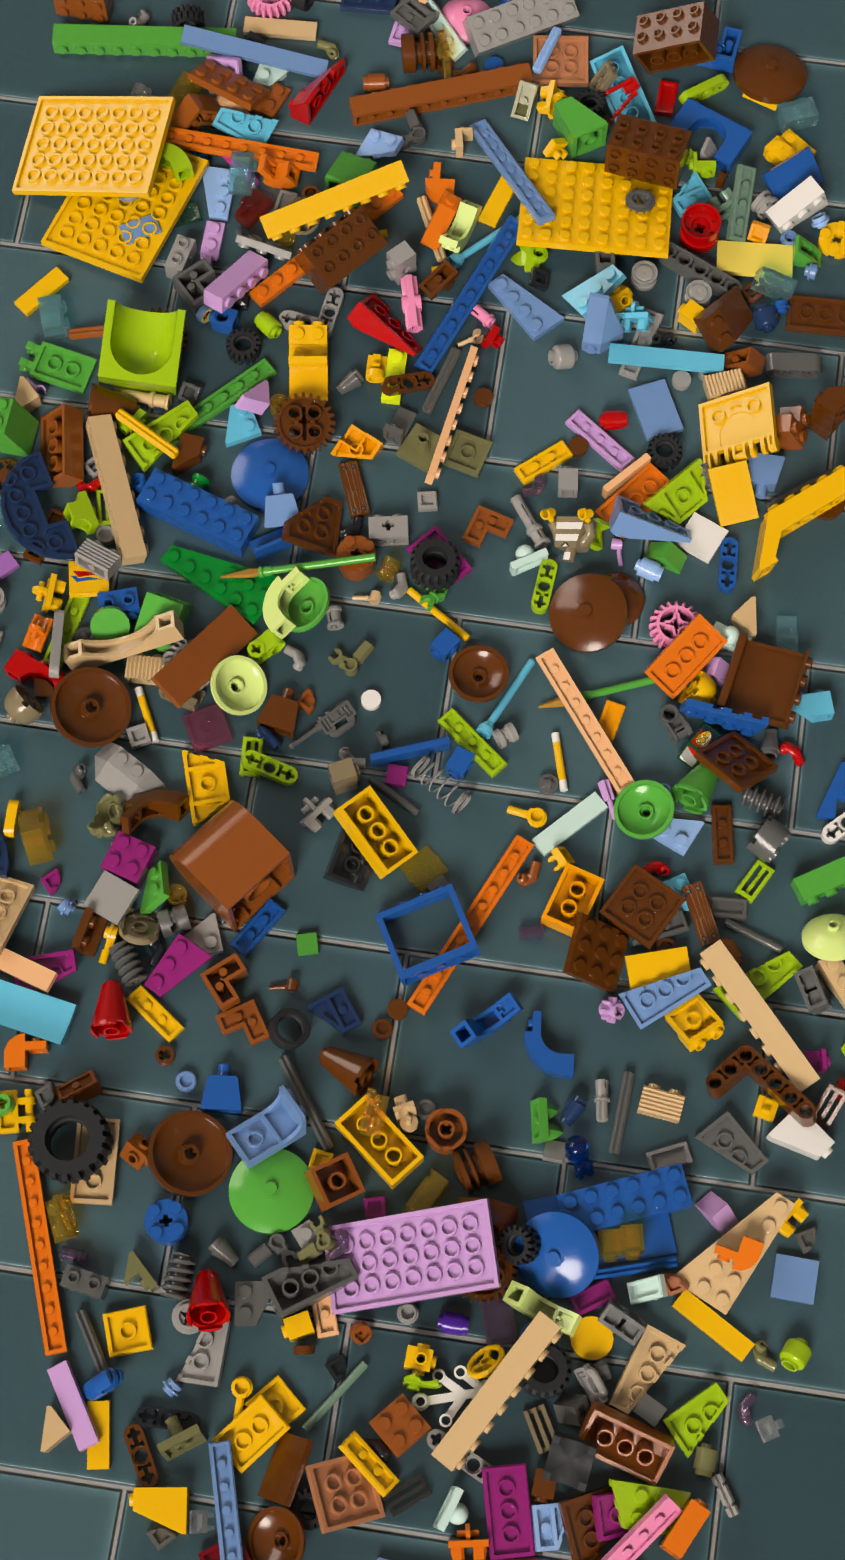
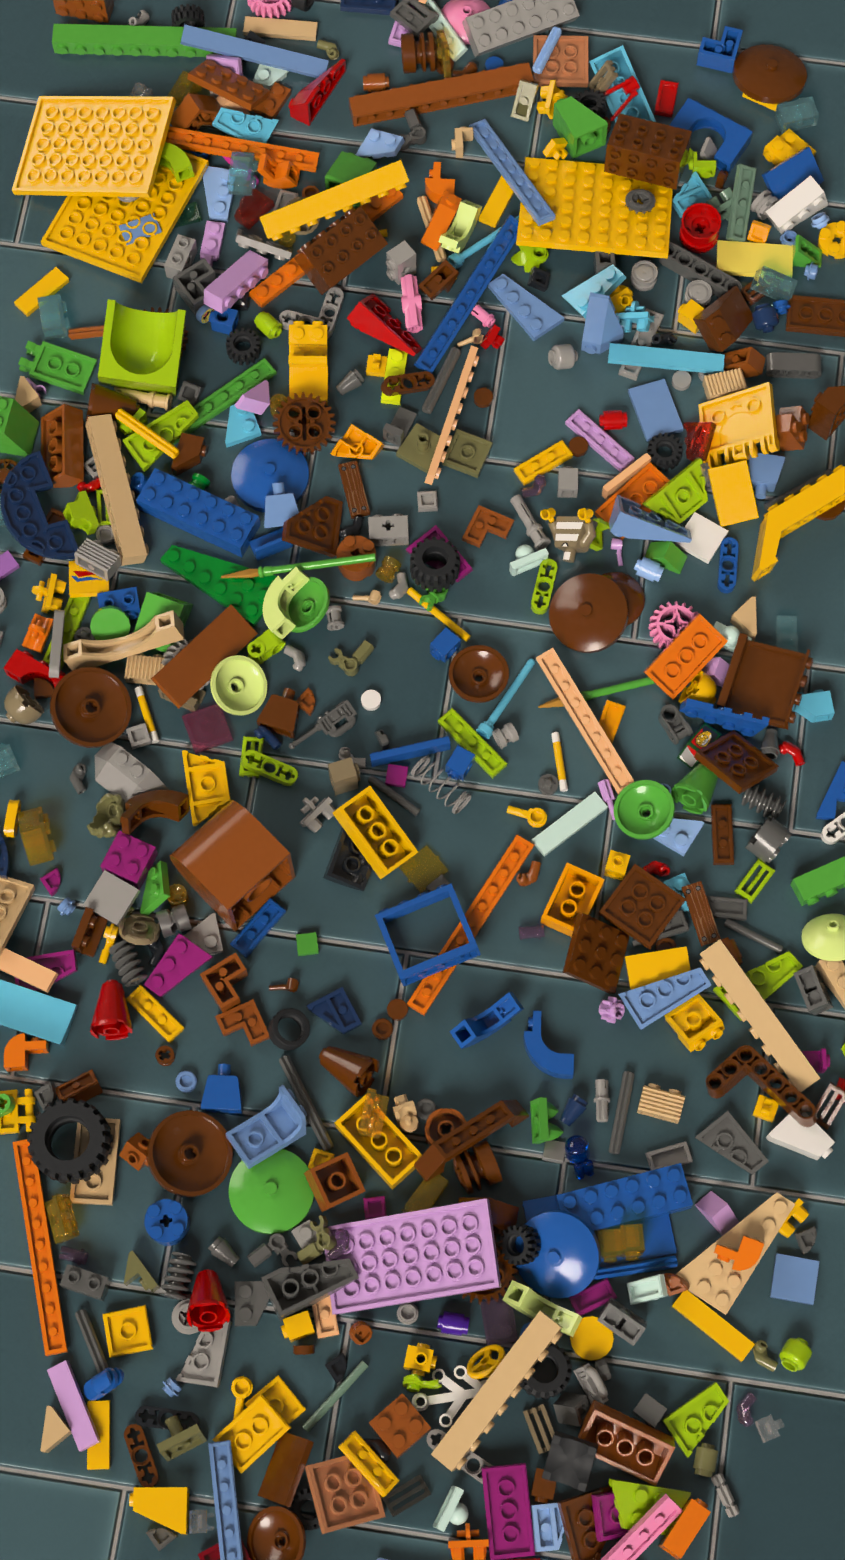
yellow tile [365,368,385,383] -> none
yellow tile [548,846,576,871] -> none
tan wing [607,1324,686,1415] -> none
reddish brown brick [632,1,720,74] -> none
lime beam [679,74,729,105] -> none
none -> reddish brown slope [414,1100,529,1182]
none -> yellow brick [603,850,631,881]
none -> clear red wing [683,422,717,461]

